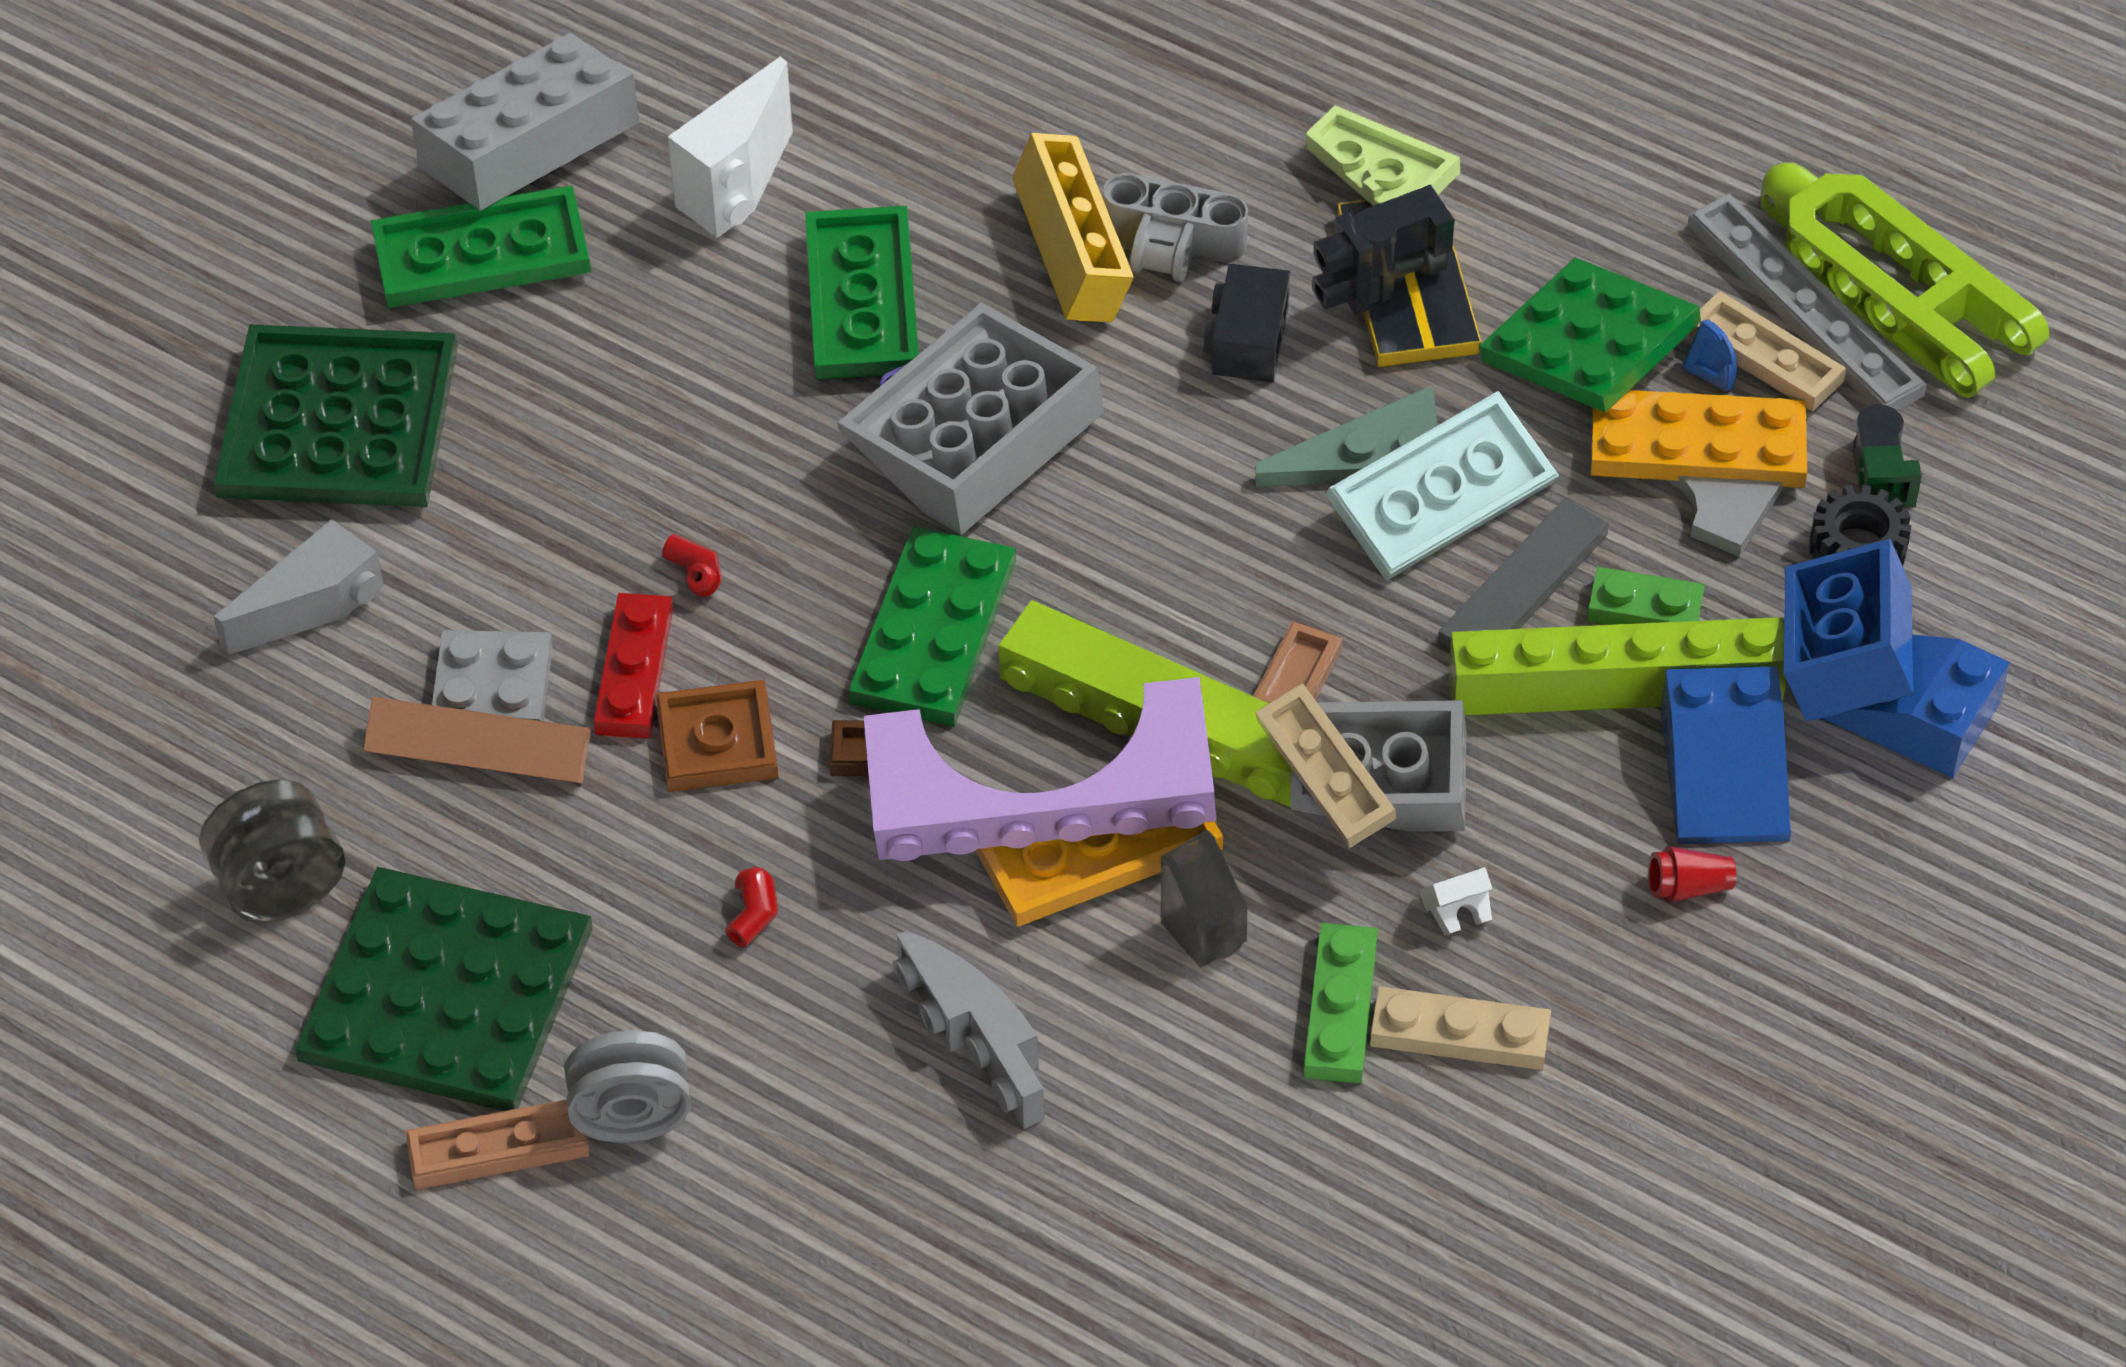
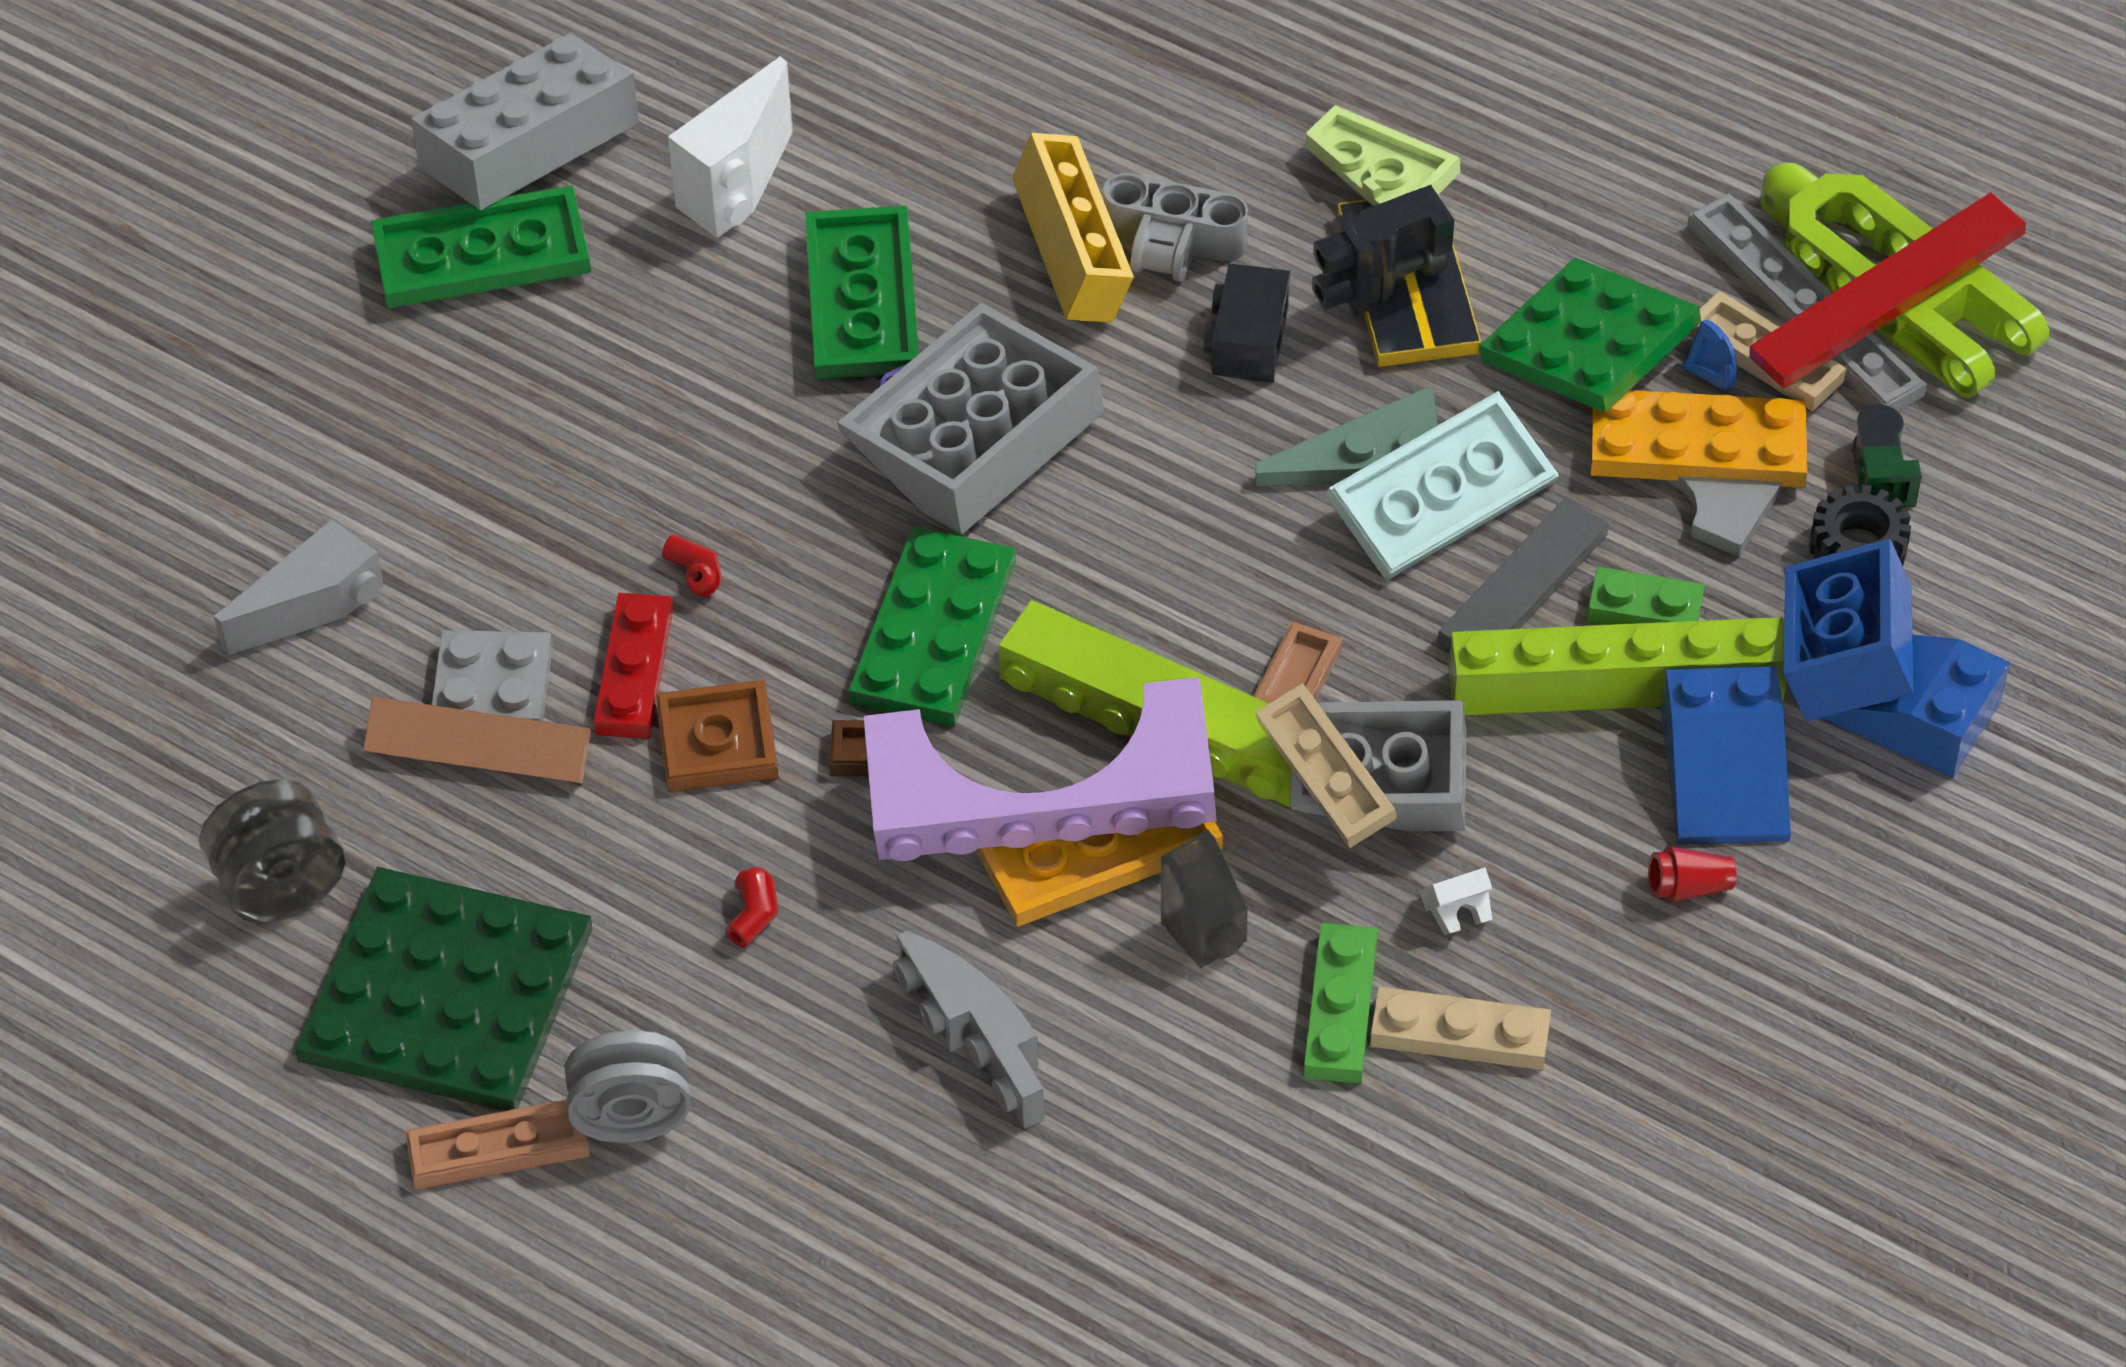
dark green plate [214,324,458,507] -> none
none -> red tile [1749,192,2026,389]

